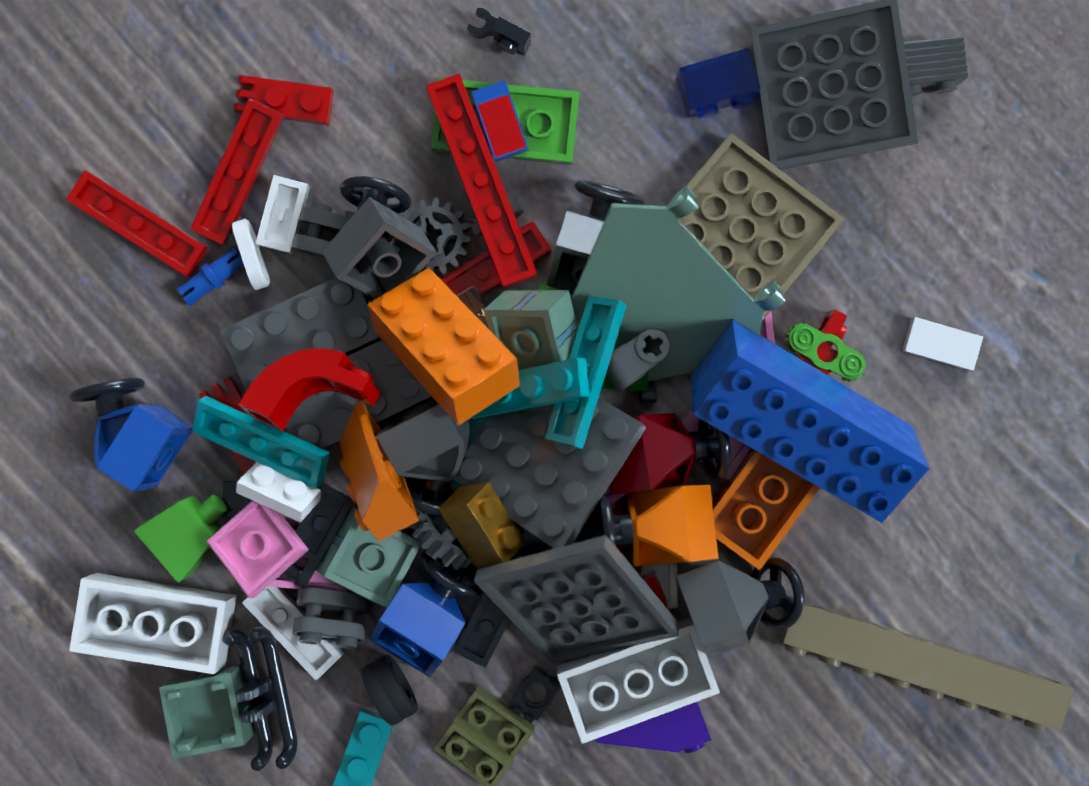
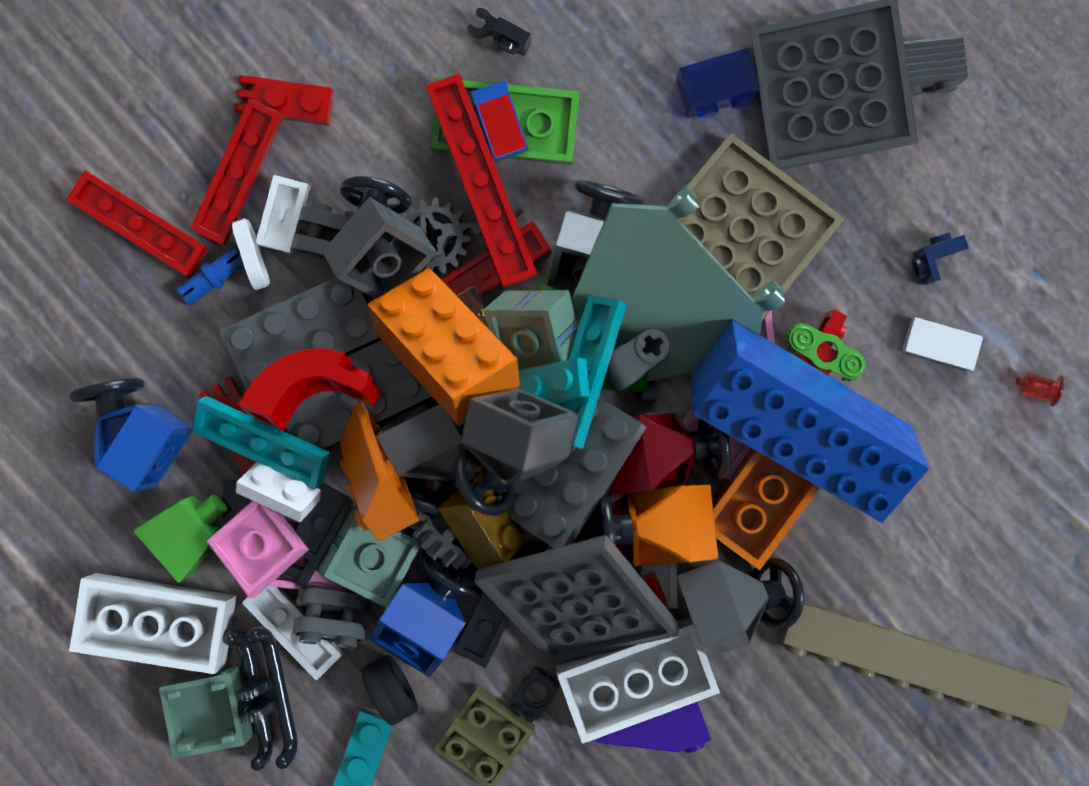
none -> dark grey piece [454,388,578,516]
none -> dark blue bracket [912,232,969,285]
none -> clear red piece [1015,373,1065,407]

